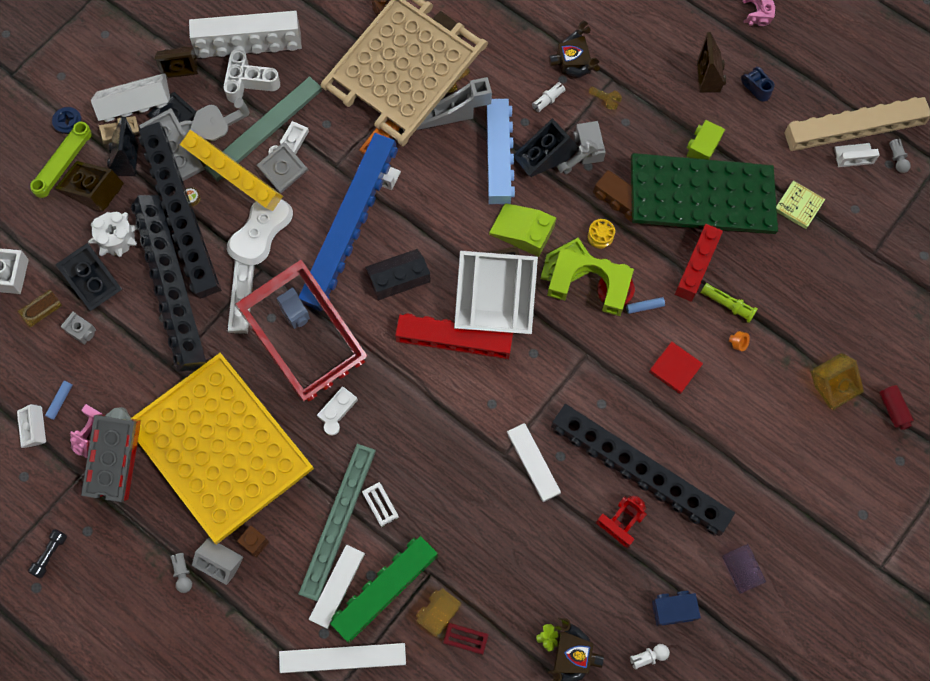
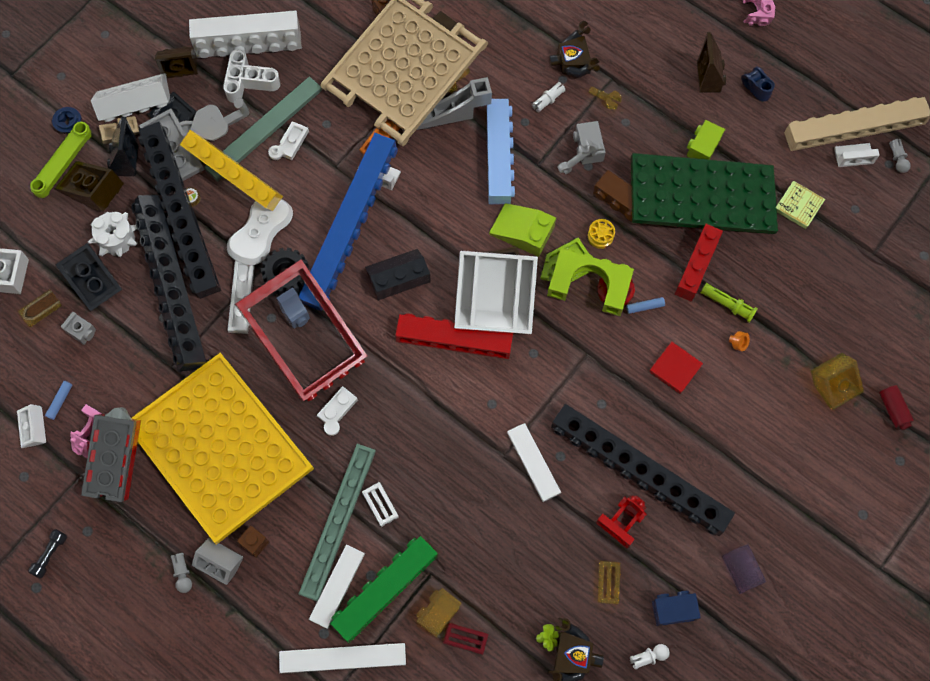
light grey tile [257,142,308,193] -> none
black slope [514,118,579,177] -> none
none -> black tyre [261,248,310,297]
none -> clear yellow tile [598,561,620,605]

